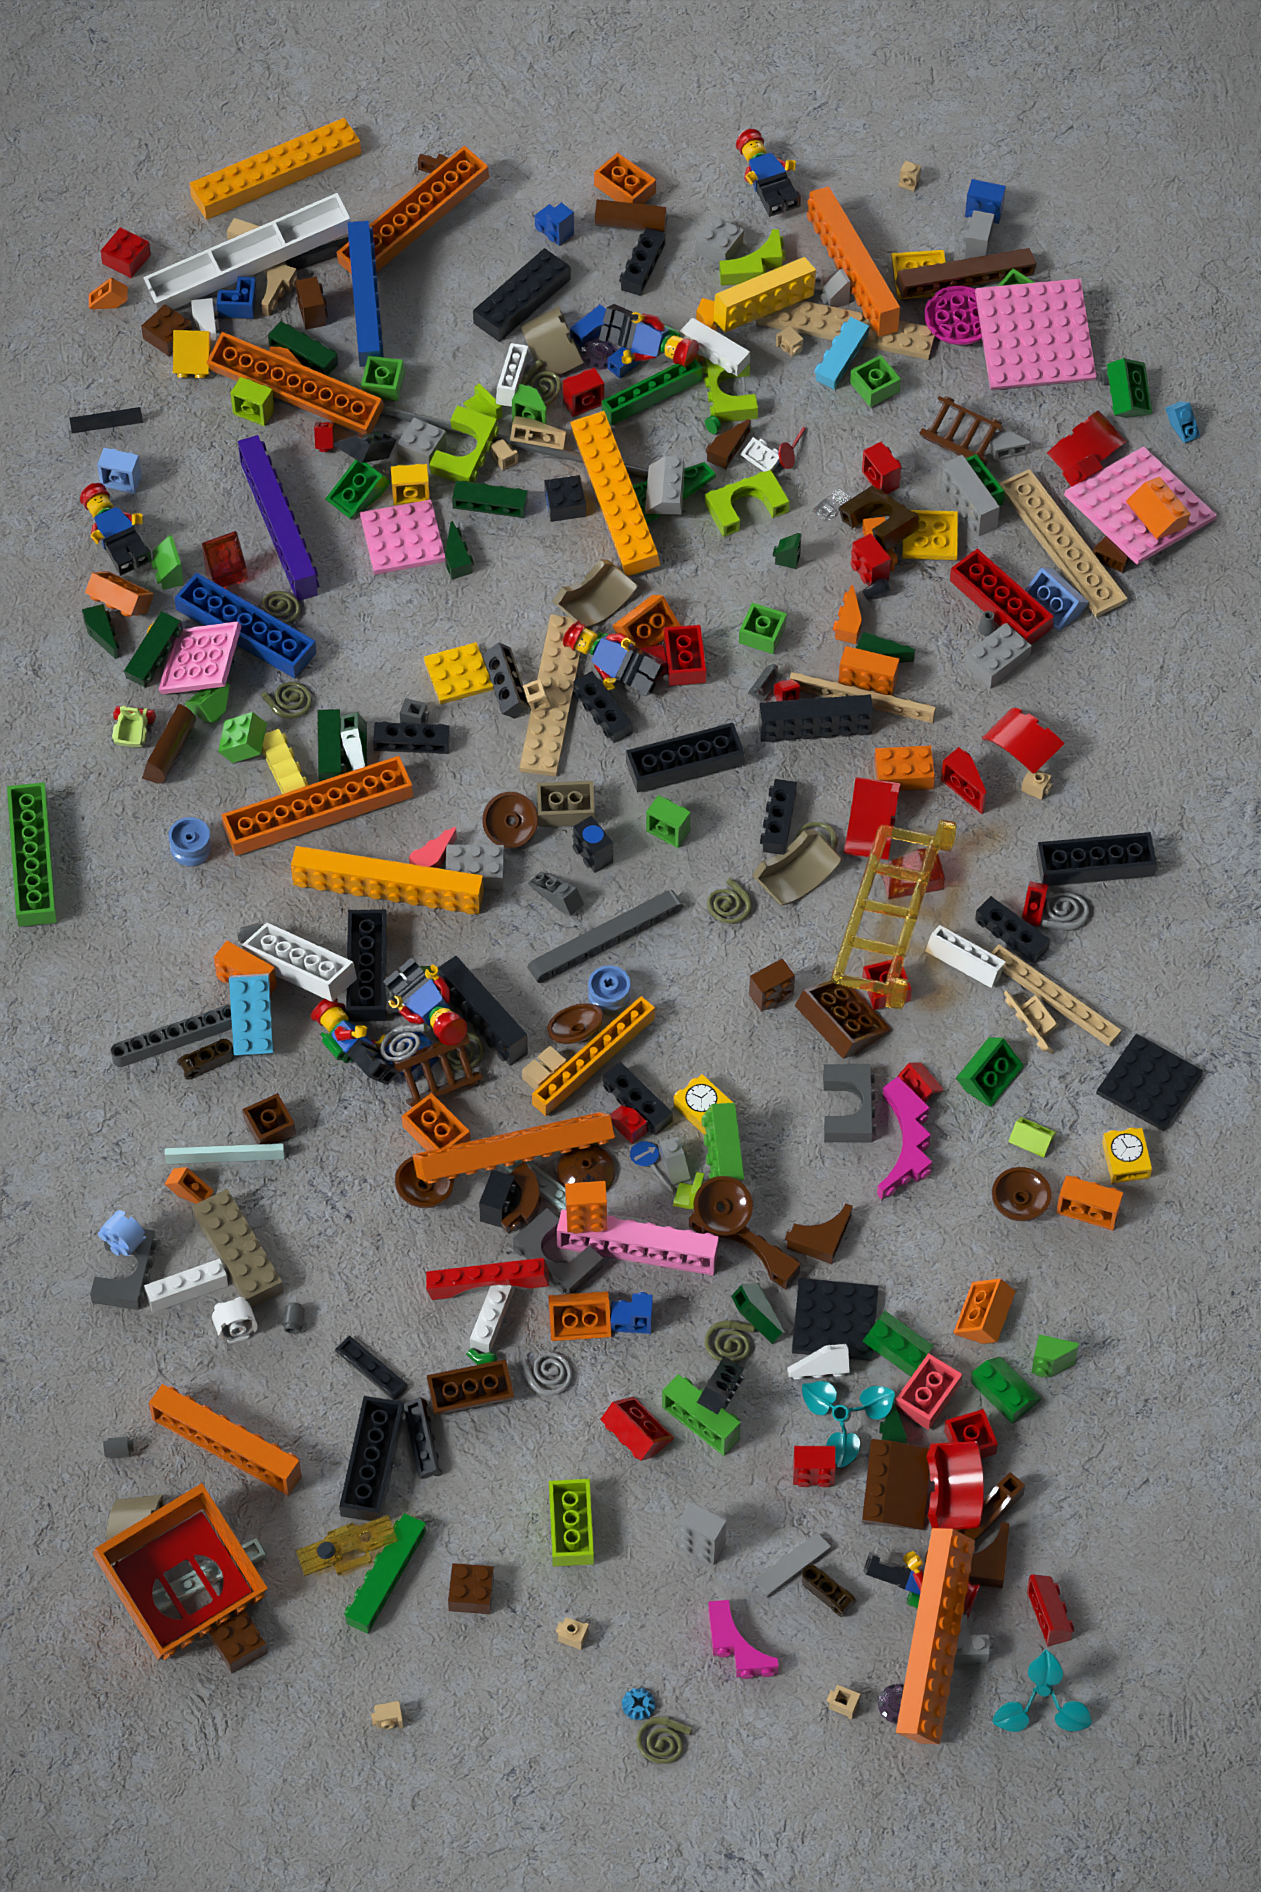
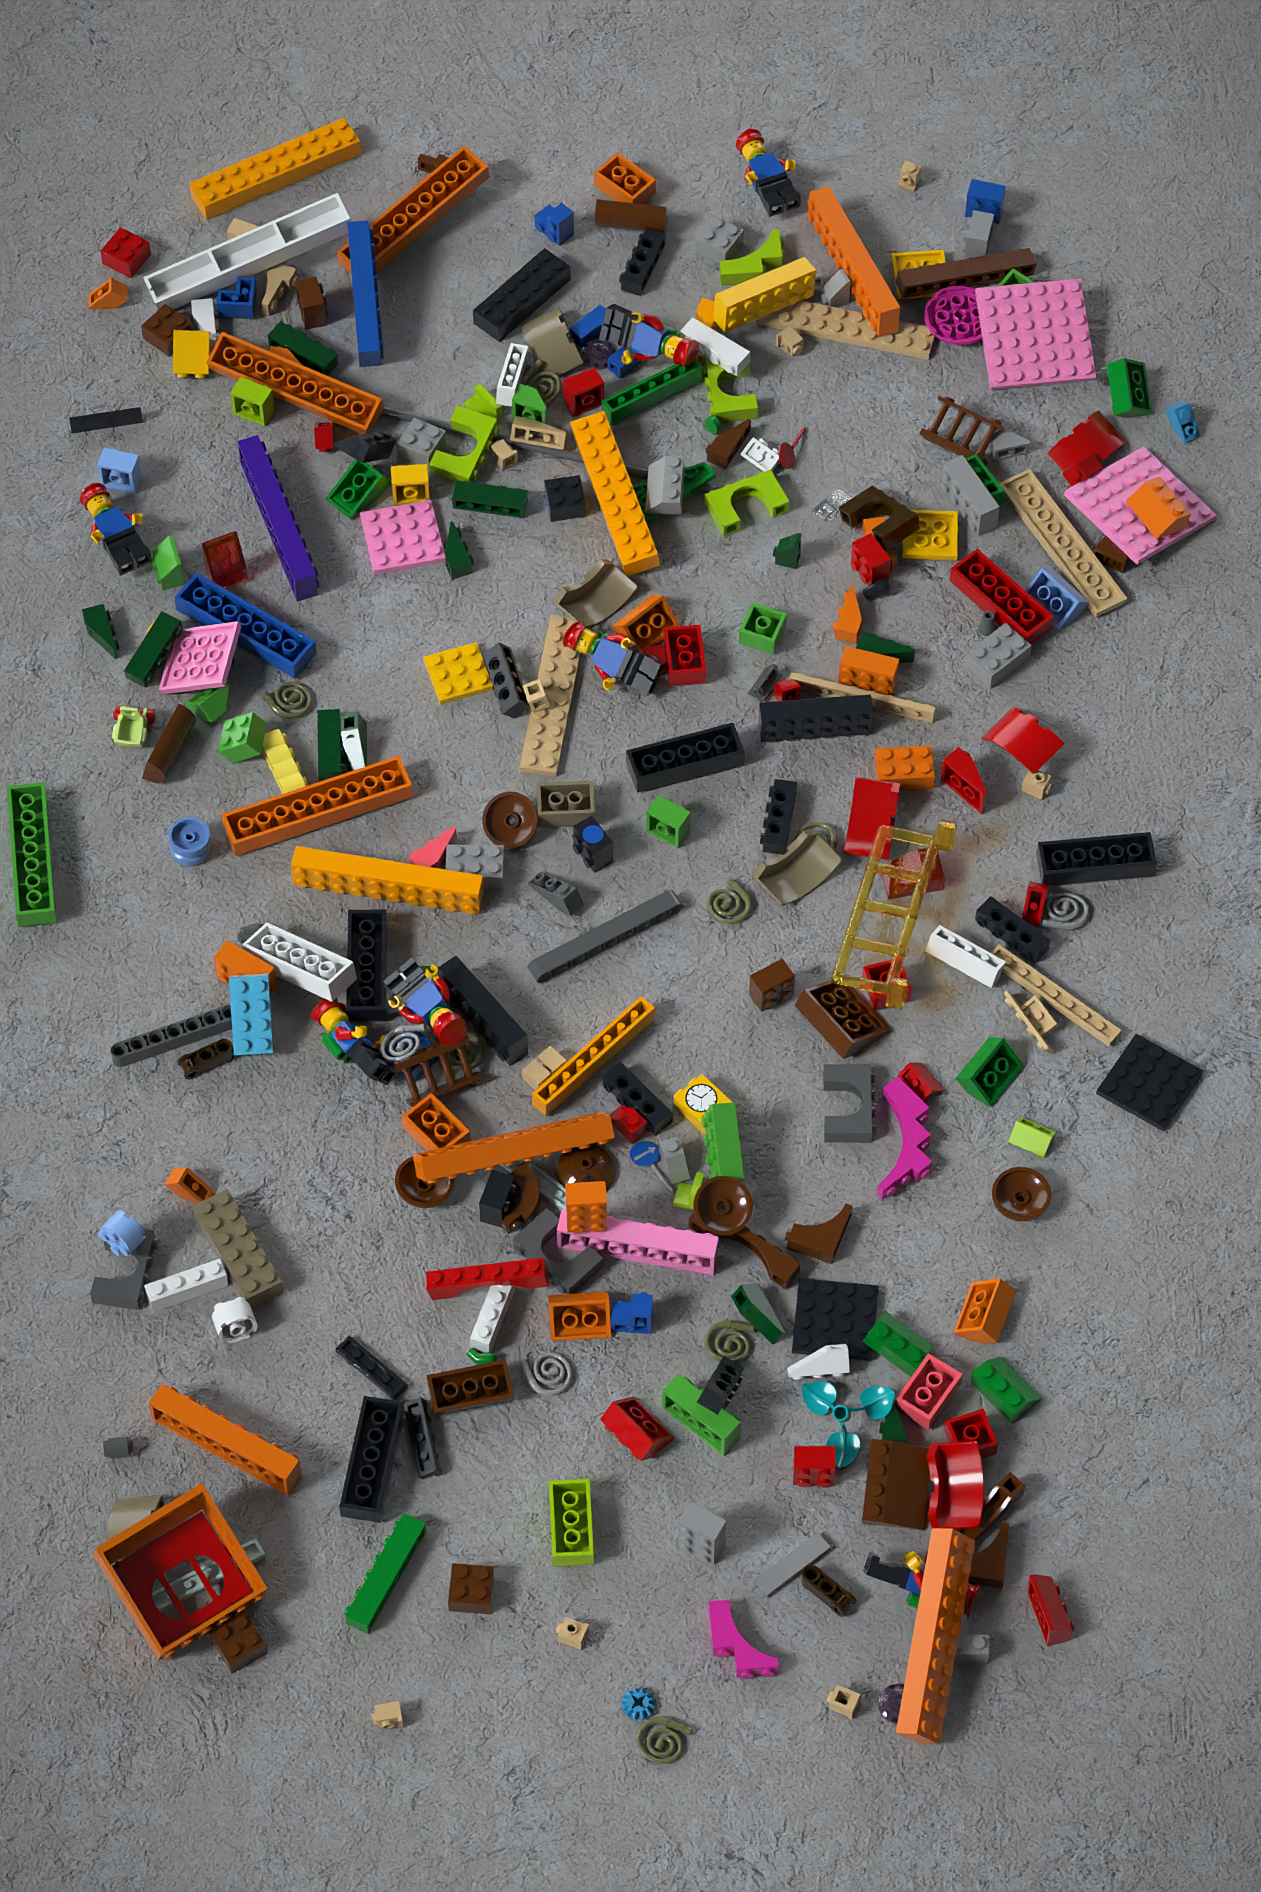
orange brick [85,571,154,617] -> none
light aqua tile [165,1144,284,1164] -> none
reddish brown brick [242,1093,296,1145] -> none
olive piece [261,591,301,625] -> none
dark grey brick [282,1302,305,1334] -> none
black tile [285,236,349,271] -> none
clear yellow piece [296,1515,398,1576] -> none
bright green brick [361,356,405,401] -> none
black brick [373,721,450,754] -> none
dark grey brick [399,698,429,724] -> none
reddish brown dish [547,1003,604,1044] -> none
black brick [572,671,633,743] -> none
medium blue wheel [588,965,630,1015] -> none
medium azure brick [814,317,869,389] -> none
bright green brick [850,355,901,407] -> none
red brick [862,441,902,494] -> none
teal plant [992,1649,1092,1732] -> none
bright green slope [1031,1334,1079,1377] -> none
orange brick [1056,1175,1123,1230] -> none
yellow brick [1102,1127,1152,1184] -> none

